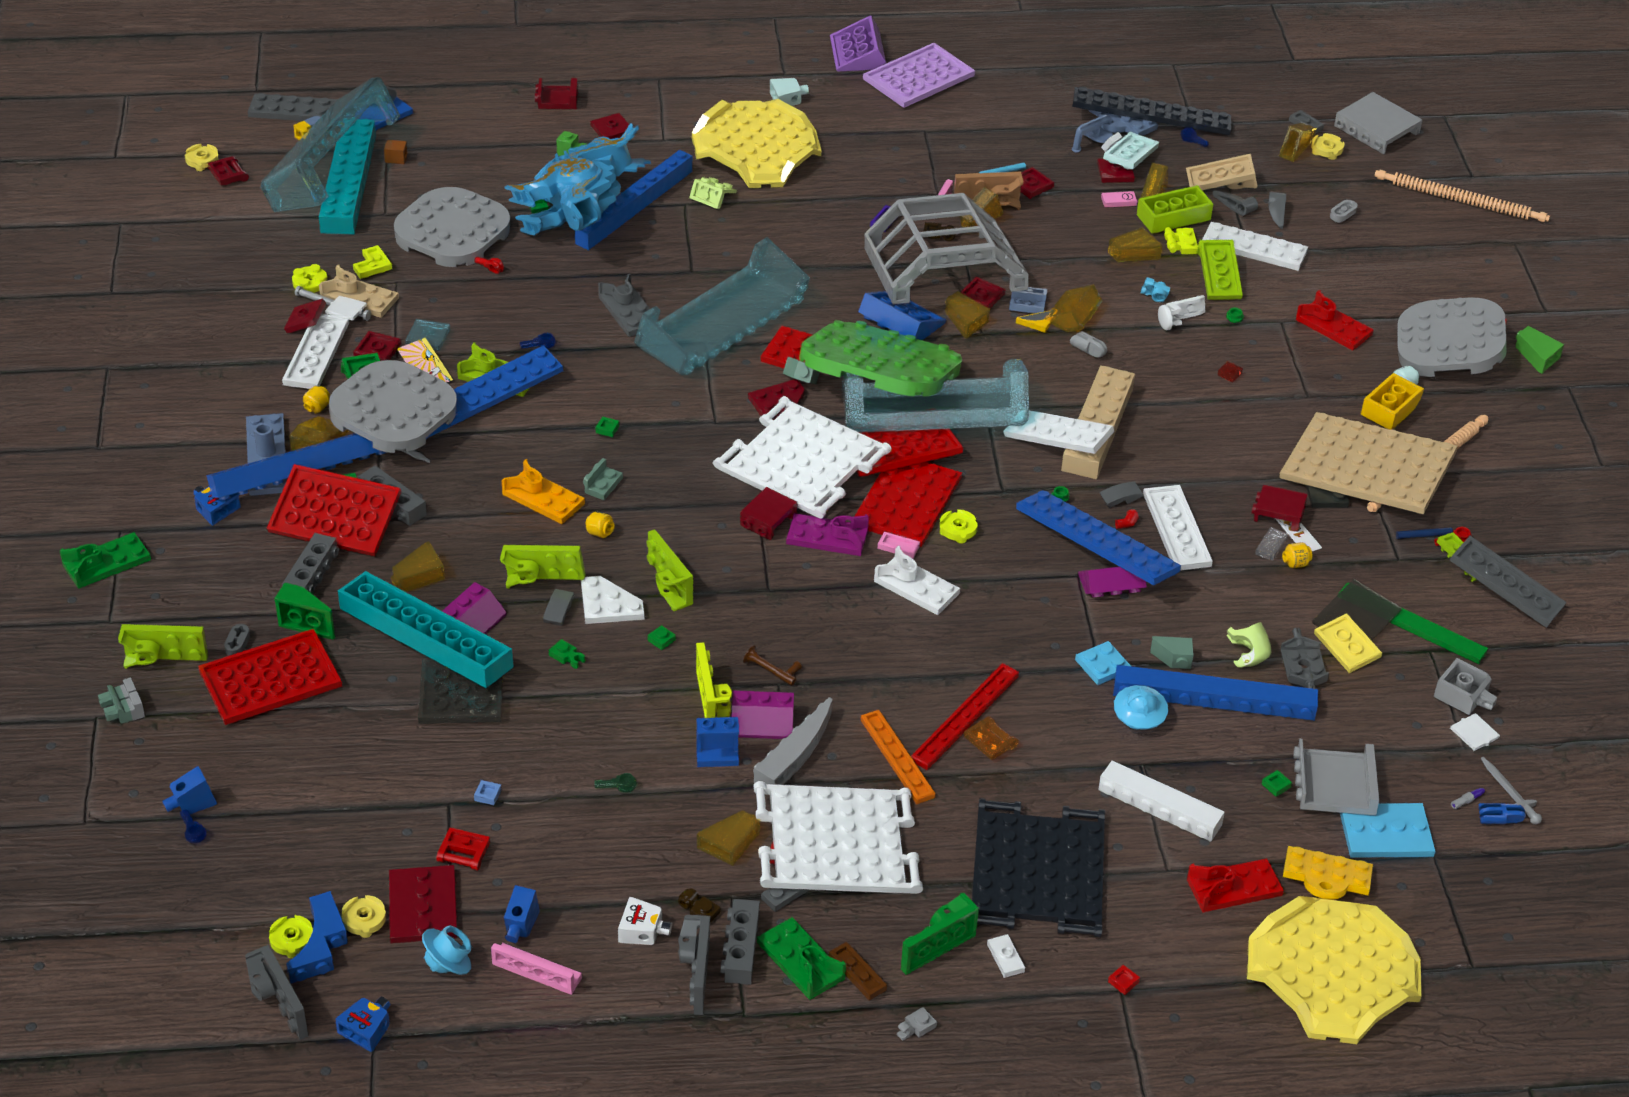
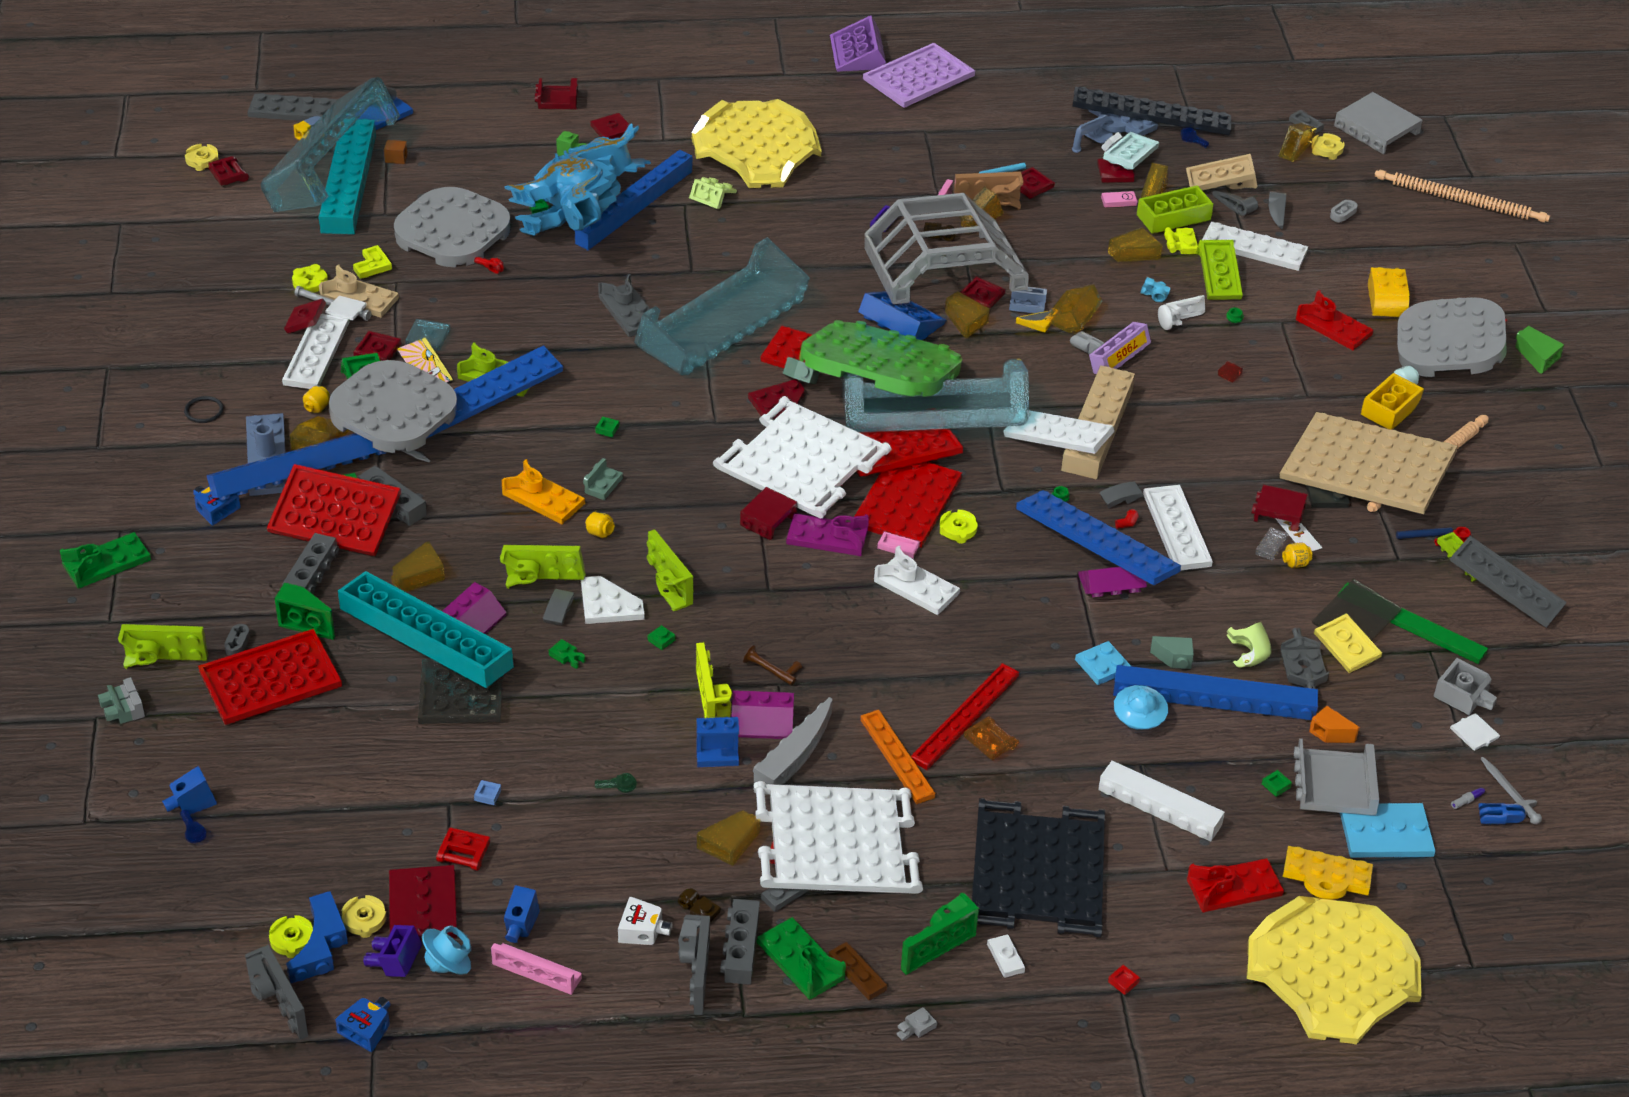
clear blue plate [520,332,556,349] -> none
light aqua torso [770,78,809,106] -> none
none -> black tyre [184,396,223,423]
none -> dark purple brick [363,925,422,977]
none -> lavender brick [1089,322,1151,374]
none -> orange slope [1309,706,1360,743]
none -> yellow brick [1368,267,1409,317]

